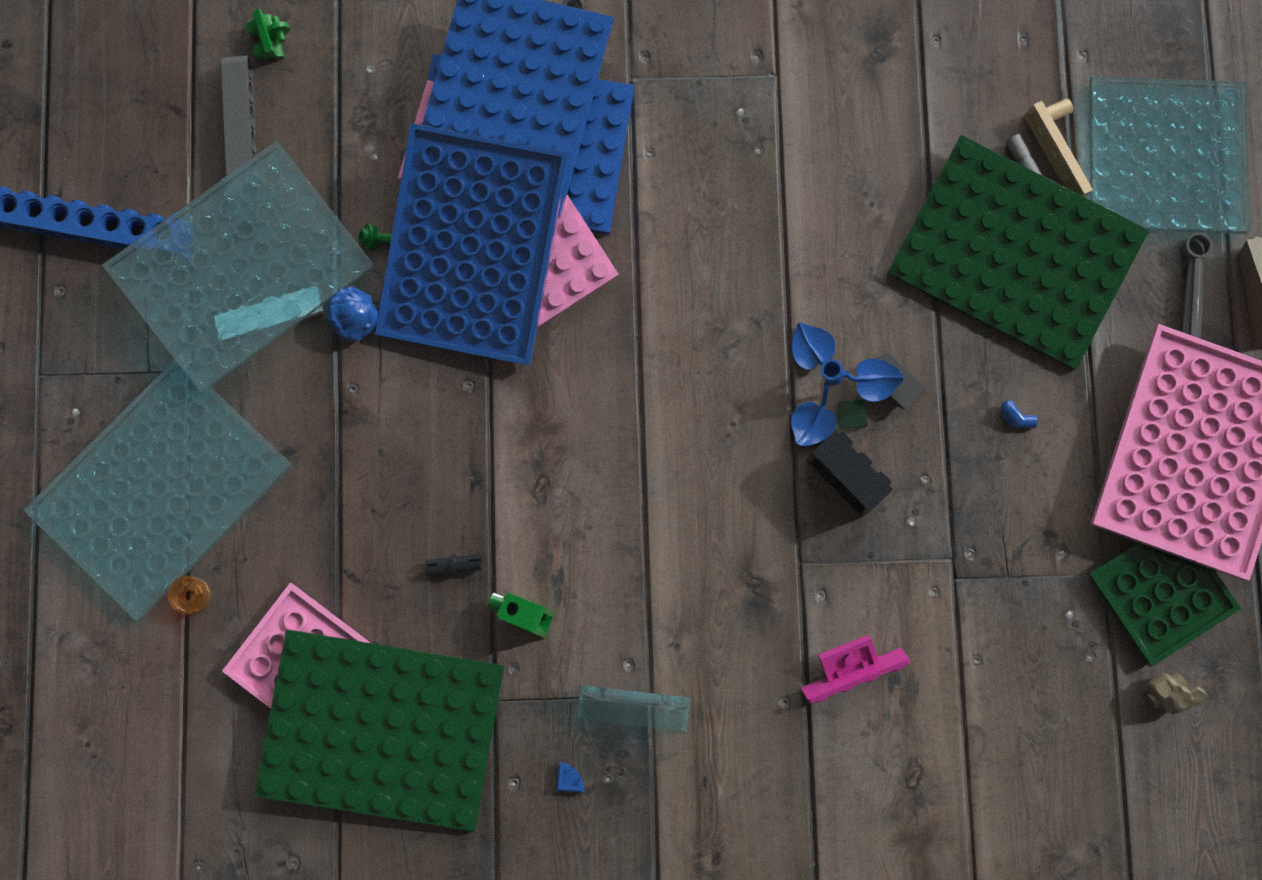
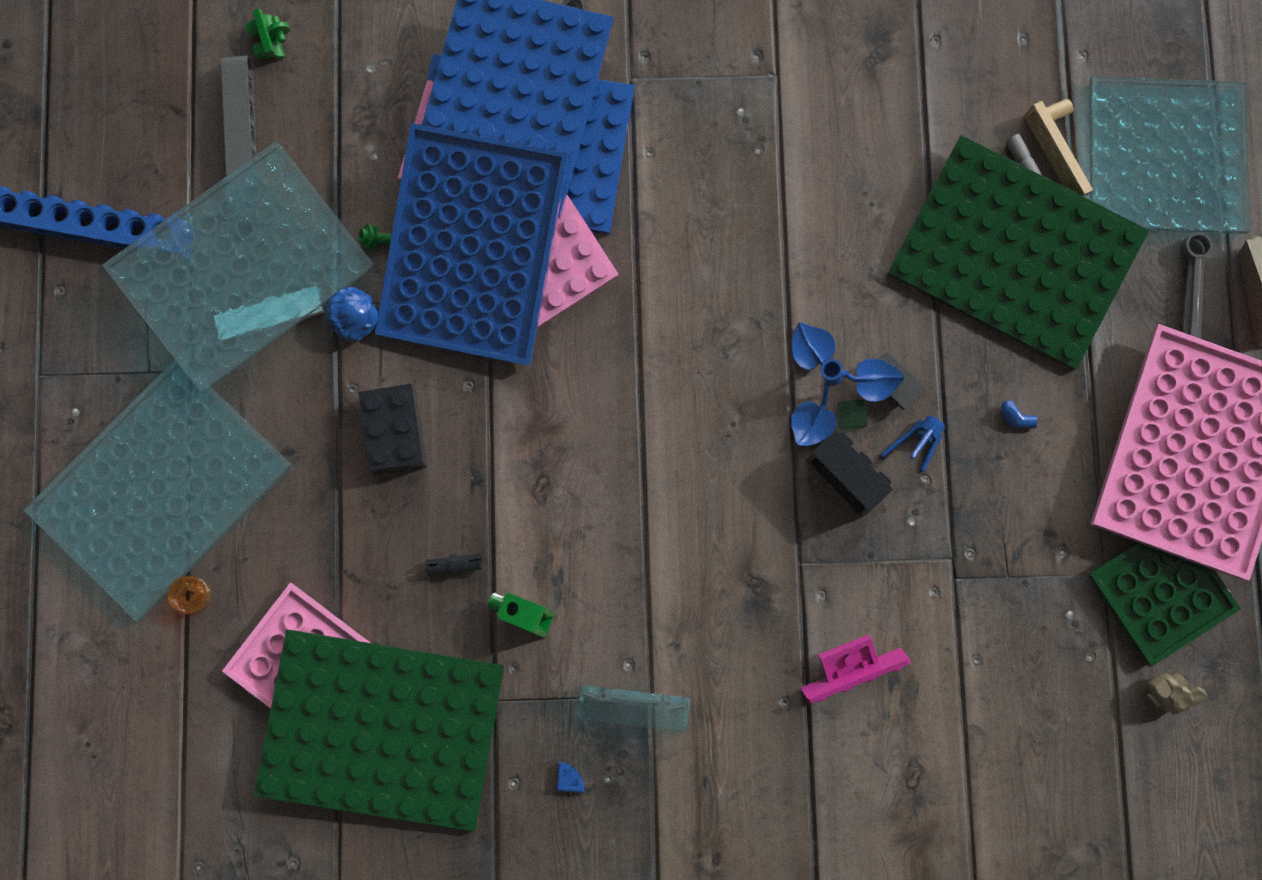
none -> black brick [358,383,427,475]
none -> blue plant [880,415,945,472]

